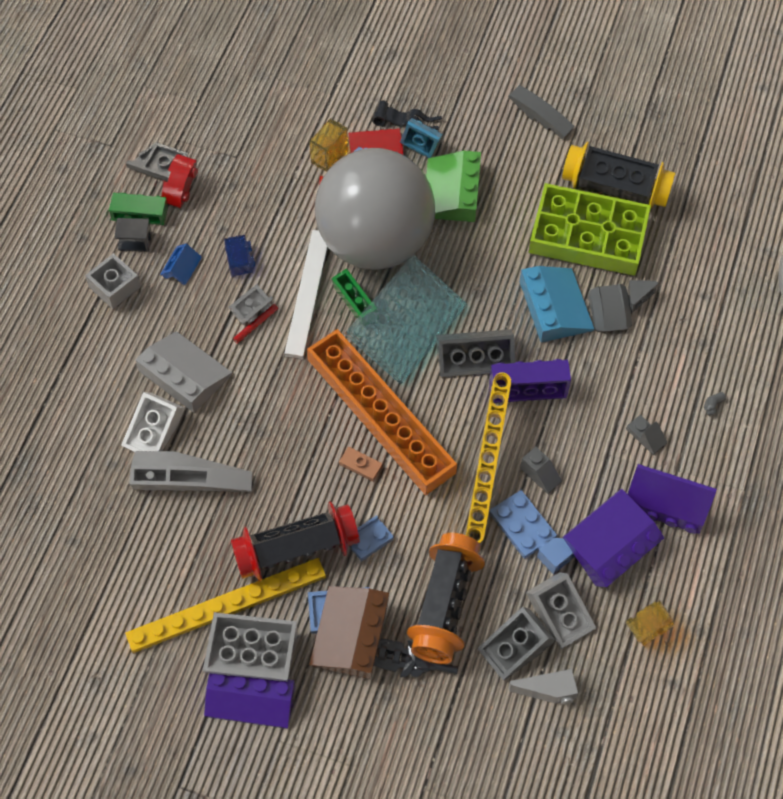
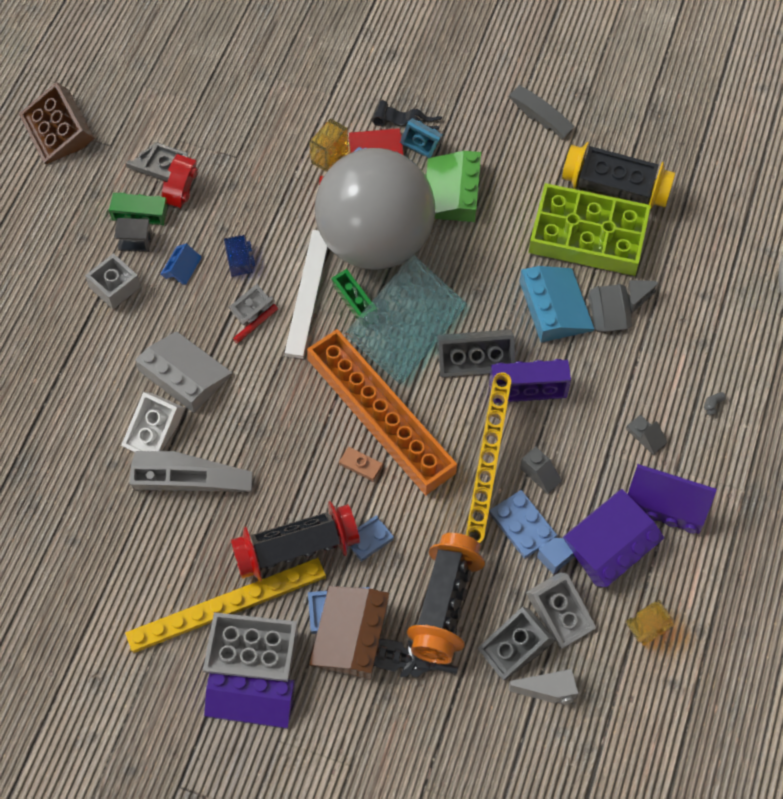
none -> reddish brown slope [19,82,95,164]

